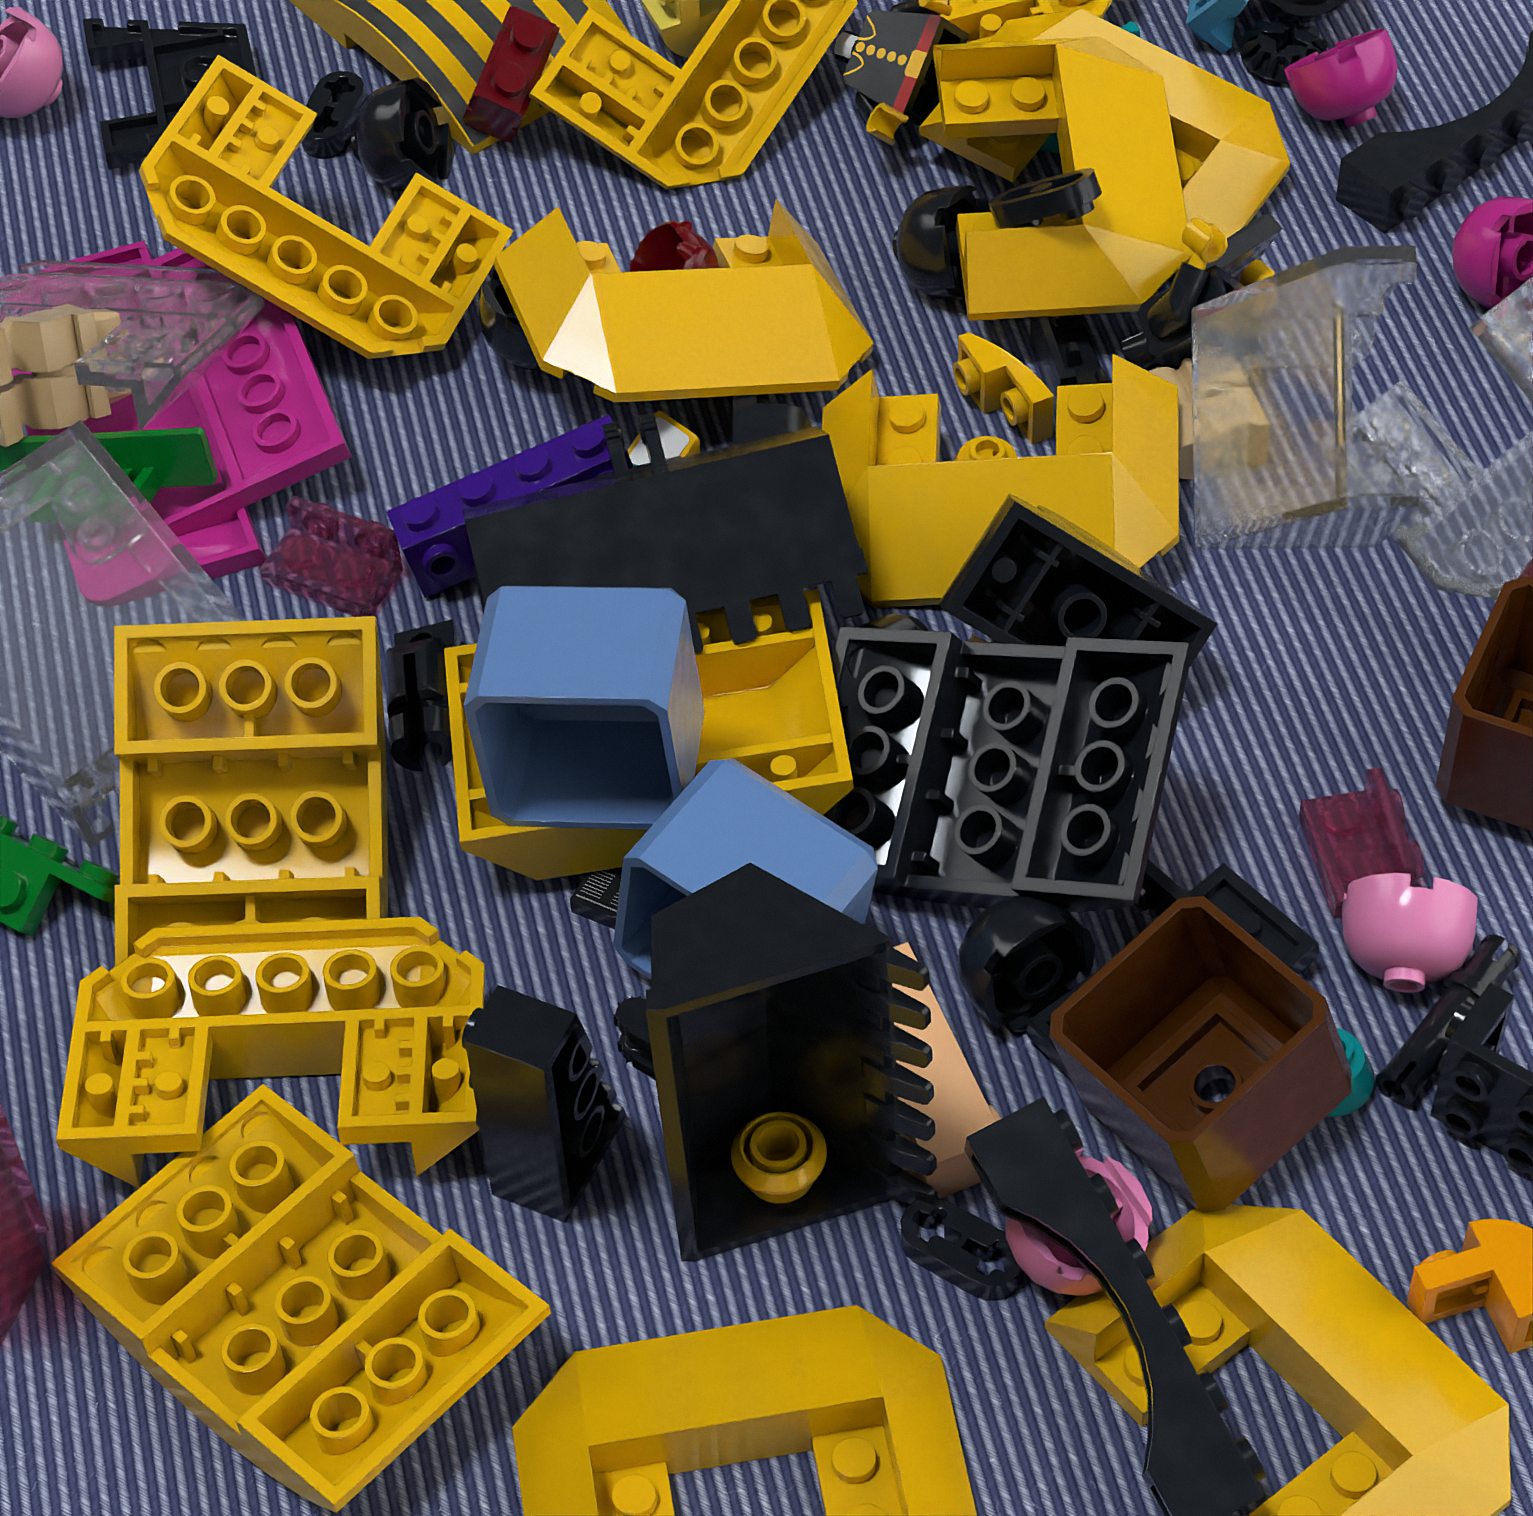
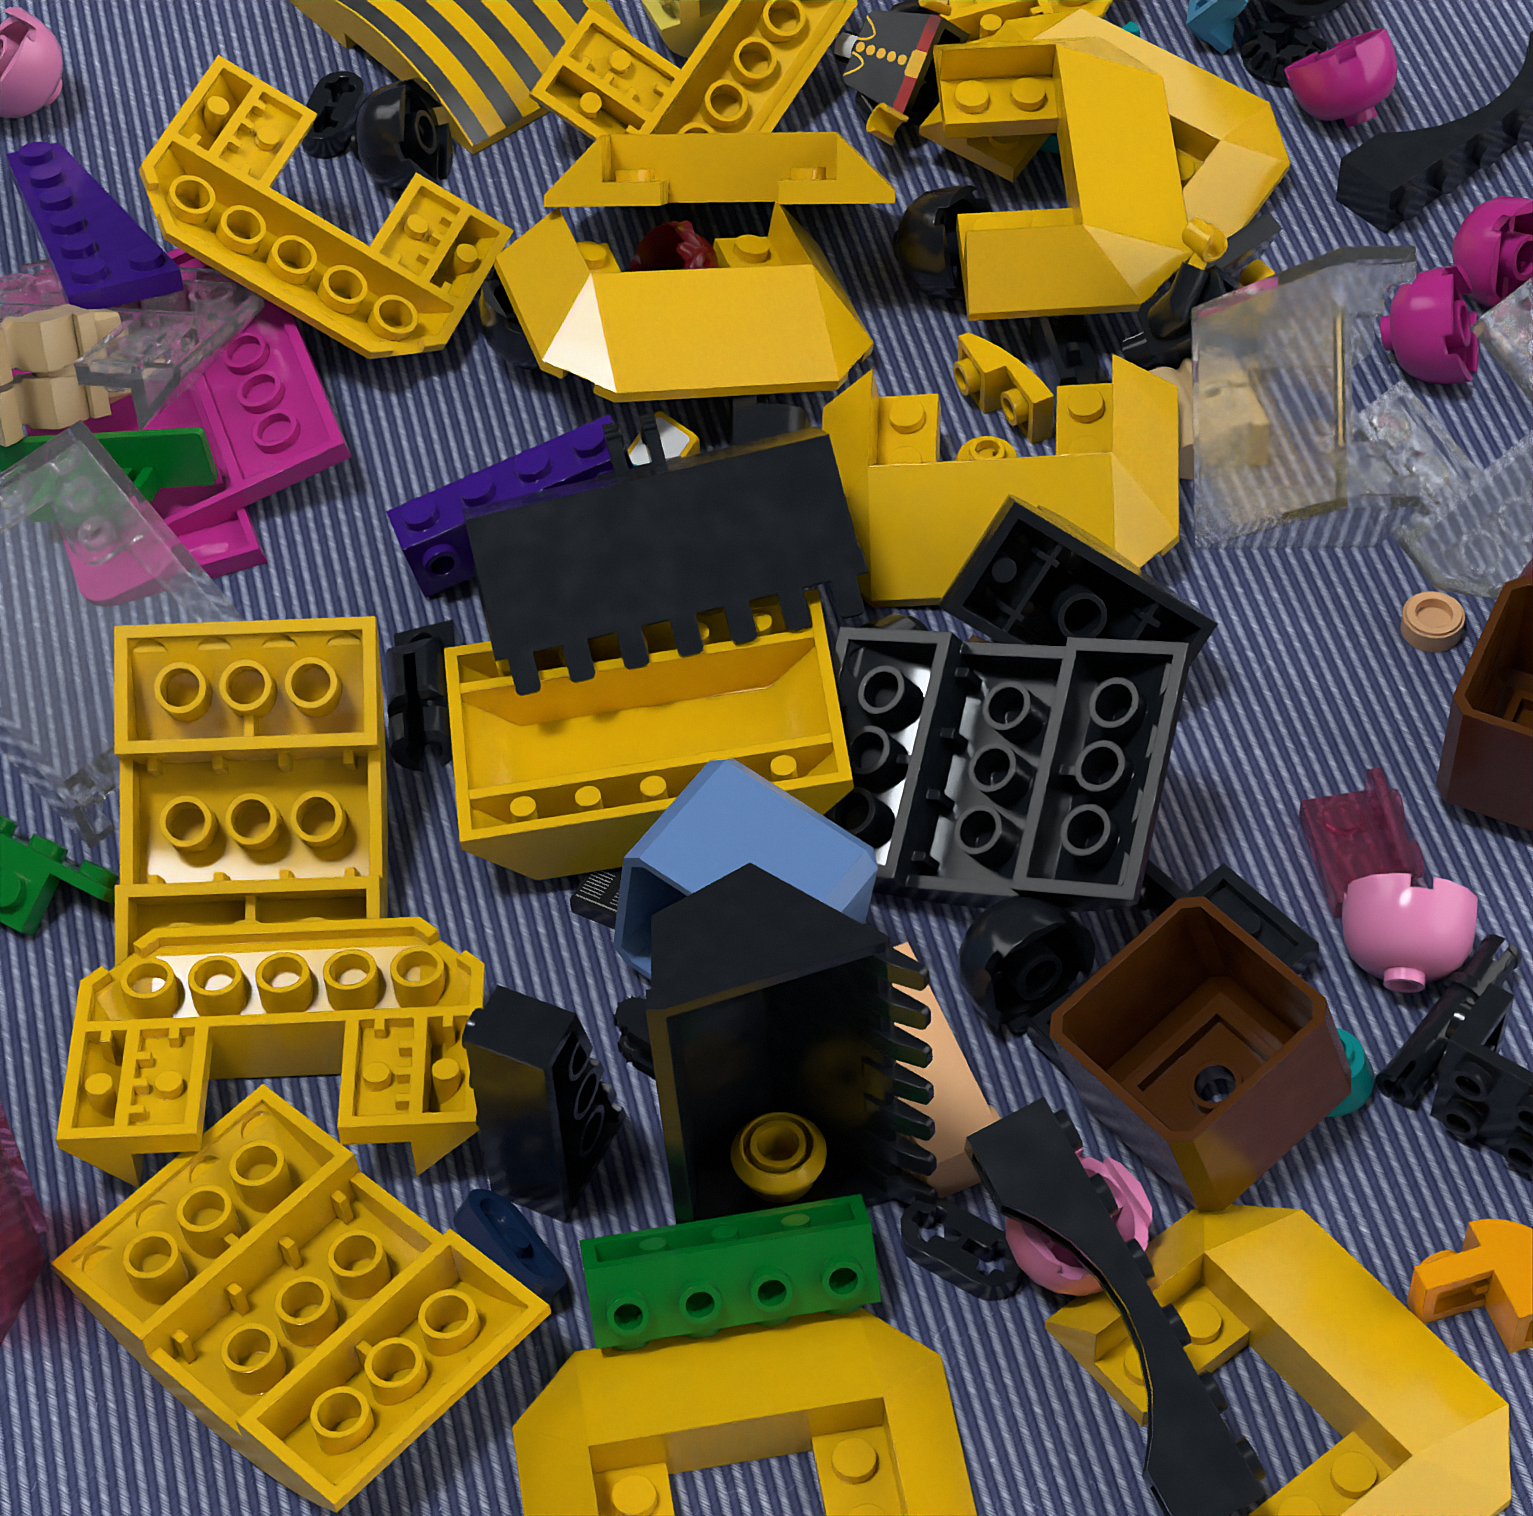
black wing [82,18,257,170] -> none
clear pink bracket [260,496,403,617] -> none
dark red brick [462,6,560,143] -> none
medium blue plate [463,586,705,830] -> none
black plate [988,168,1102,228] -> none
none -> dark purple wing [6,142,184,309]
none -> dark blue plate [453,1189,566,1305]
none -> yellow slope [544,132,895,207]
none -> green brick [579,1194,881,1350]
none -> dark pink cylinder [1380,265,1479,384]
none -> light nougat tile [1400,591,1465,652]

